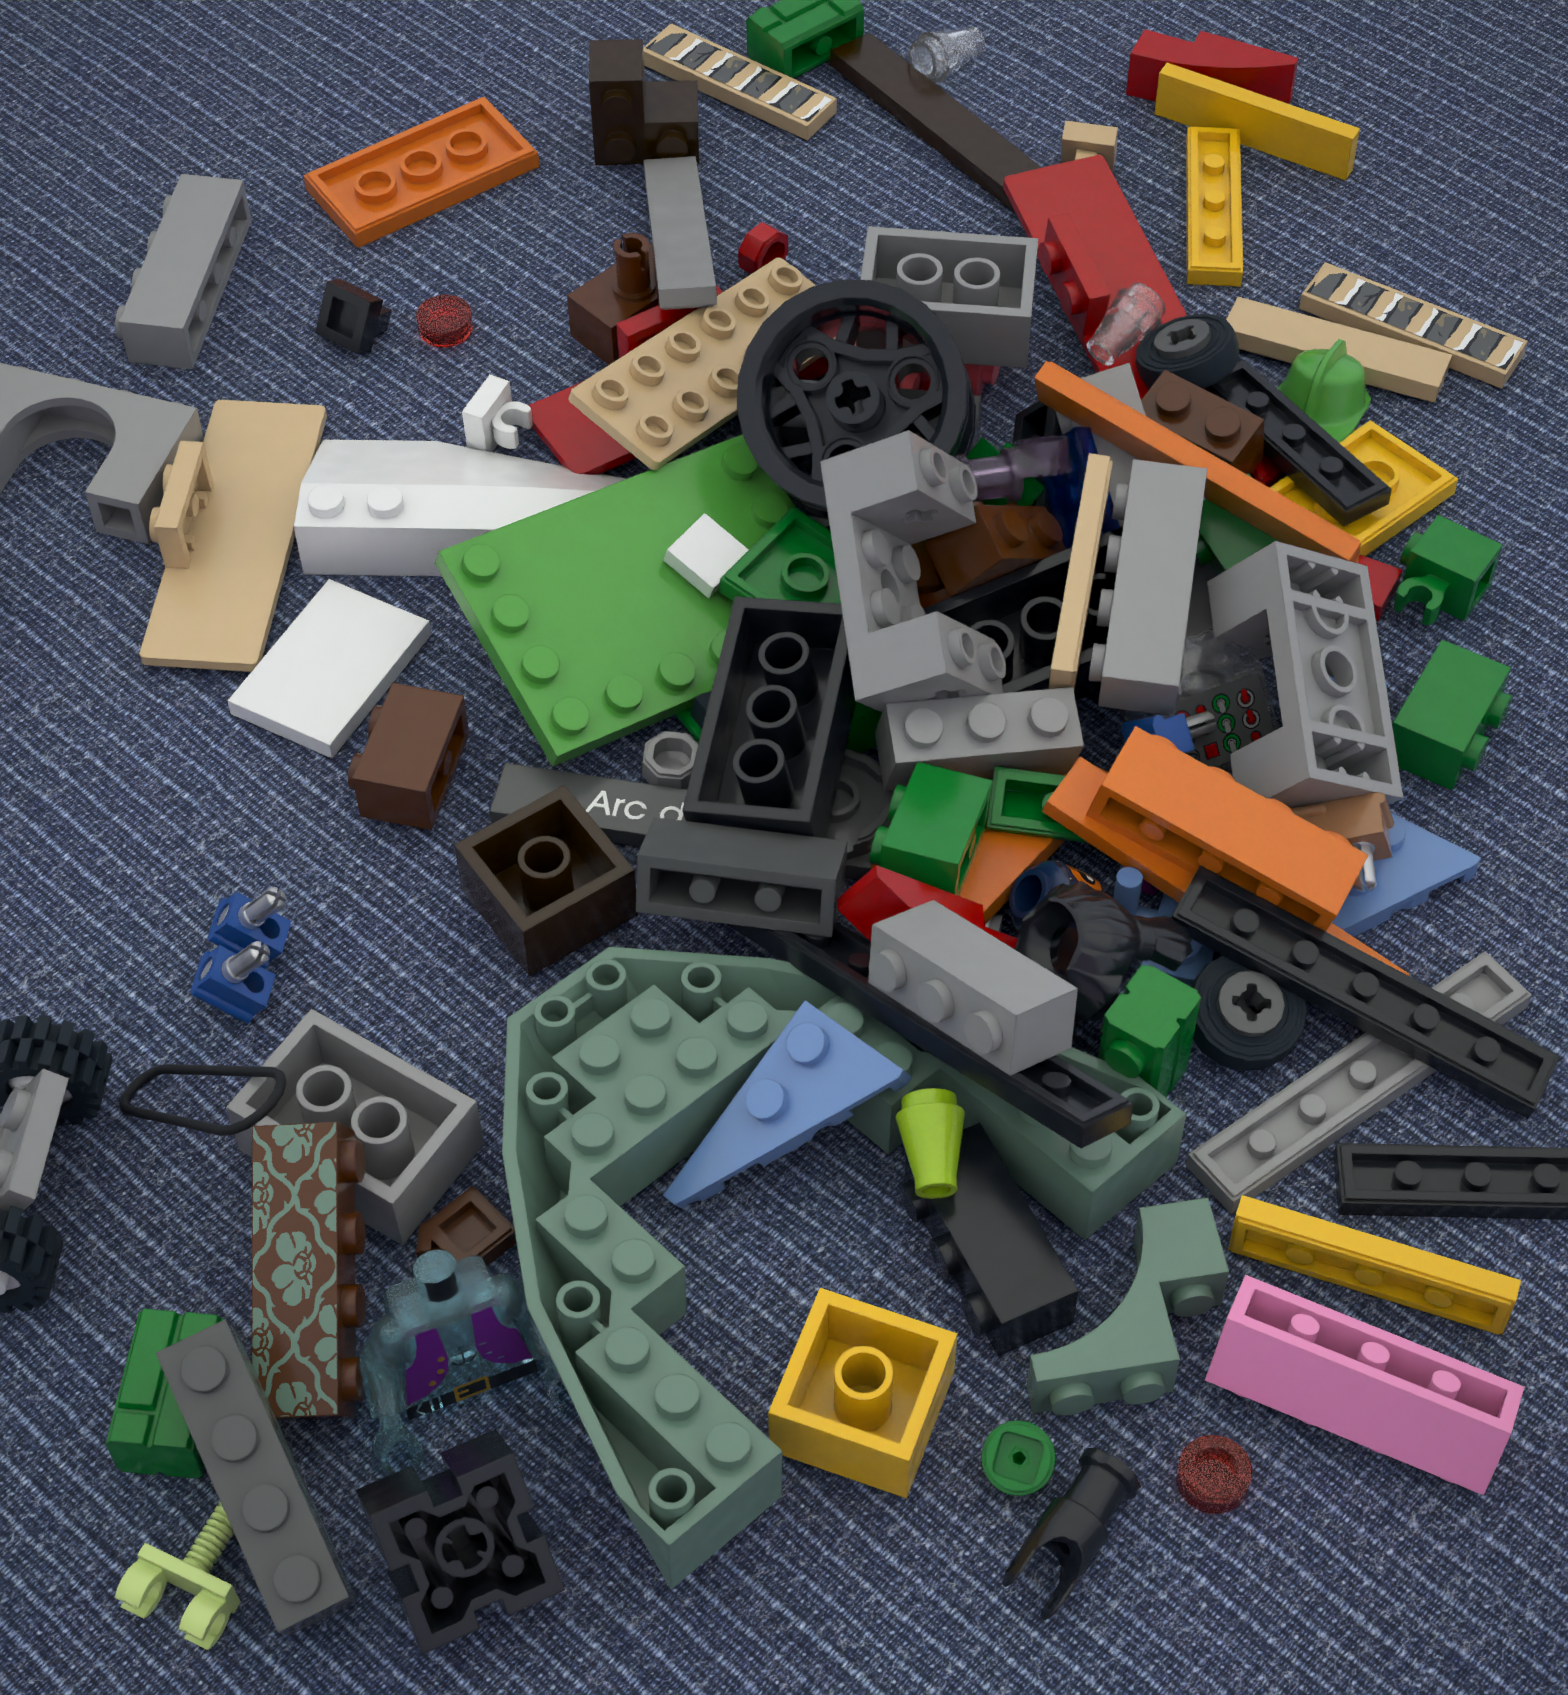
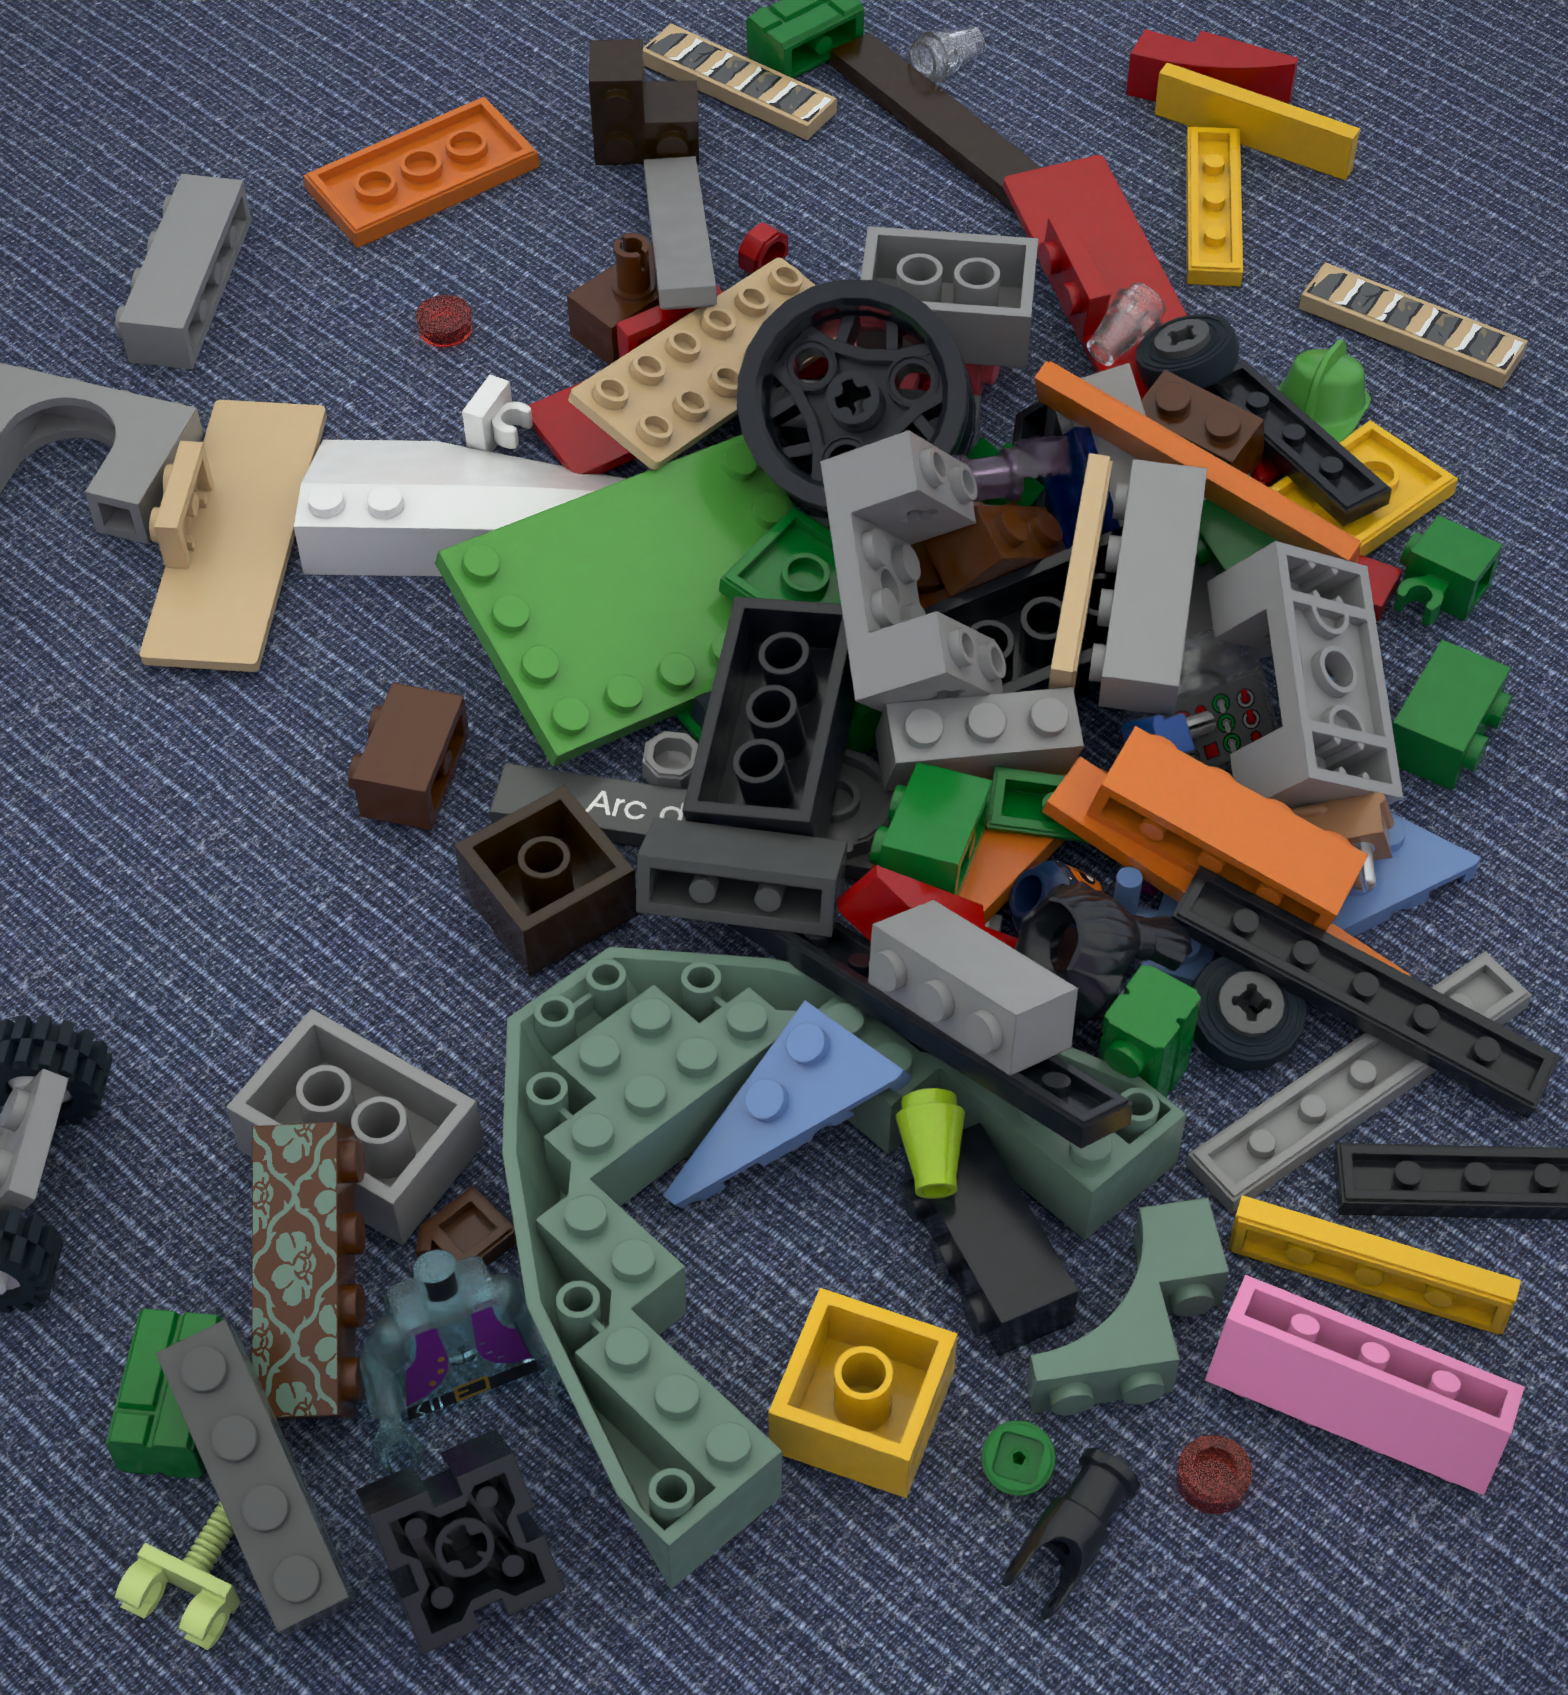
black piece [119,1064,287,1136] -> none
blue piece [190,887,291,1024] -> none
white tile [228,579,431,759] -> none
black tile [315,279,392,354] -> none
white tile [663,513,749,598] -> none
tan tile [1061,120,1118,173] -> none
tan tile [1226,297,1452,403] -> none

